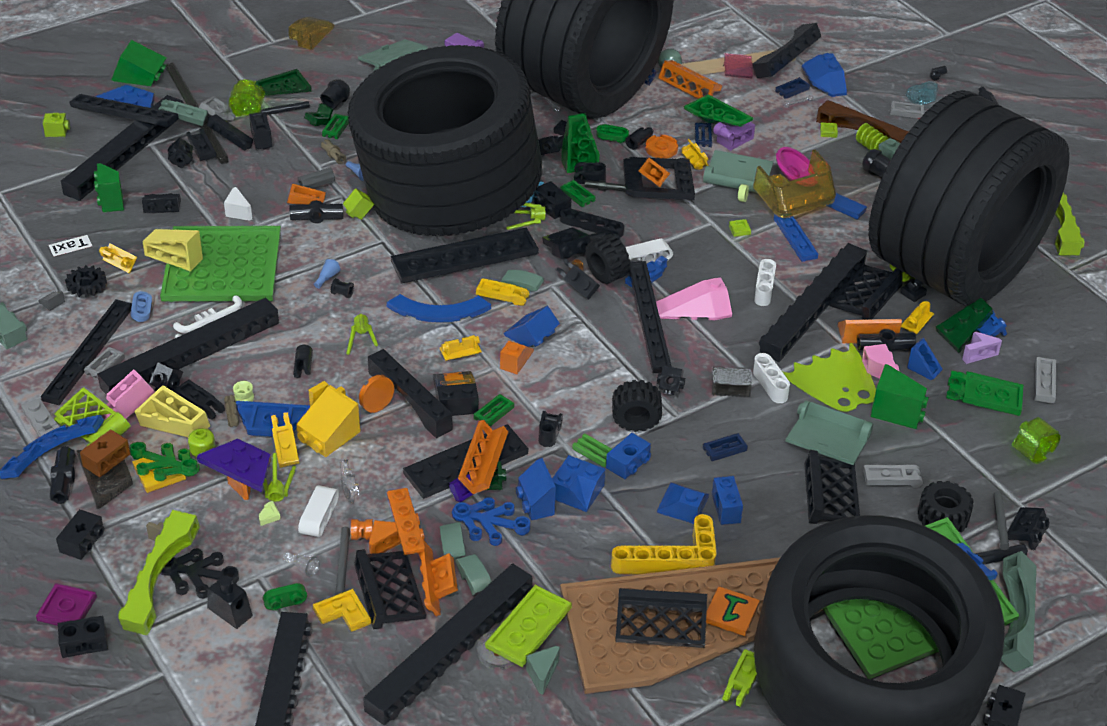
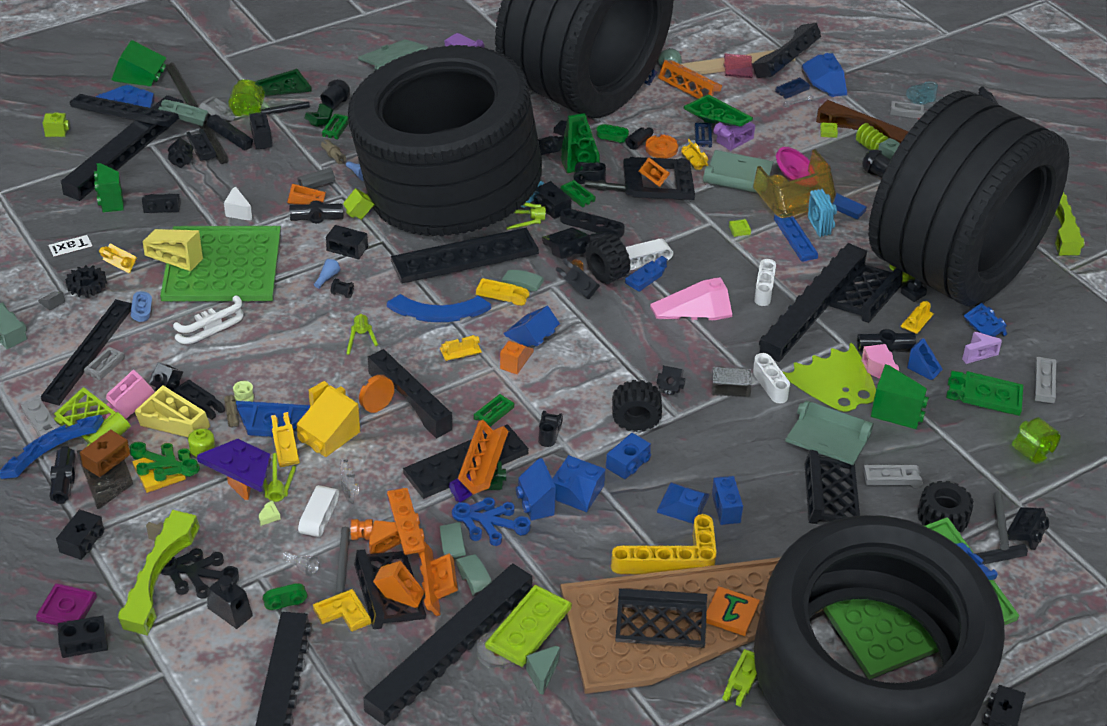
black brick [97,298,279,395] -> none
clear yellow slope [288,17,334,50] -> none
black hinge [293,344,313,378] -> none
black slope [433,371,479,416] -> none
bright green tile [572,434,612,467] -> none
black tile [629,261,672,374] -> none
dark blue tile [703,433,748,462] -> none
yellowish green tile [738,184,749,202] -> none
orange slope [838,319,902,344] -> none
black arm [930,66,947,80] -> none
dark green wing [936,298,993,353] -> none
sand green arch [1001,551,1037,673] -> none
none -> black brick [326,225,368,260]
none -> orange slope [373,561,425,608]
none -> medium azure brick [808,189,837,237]

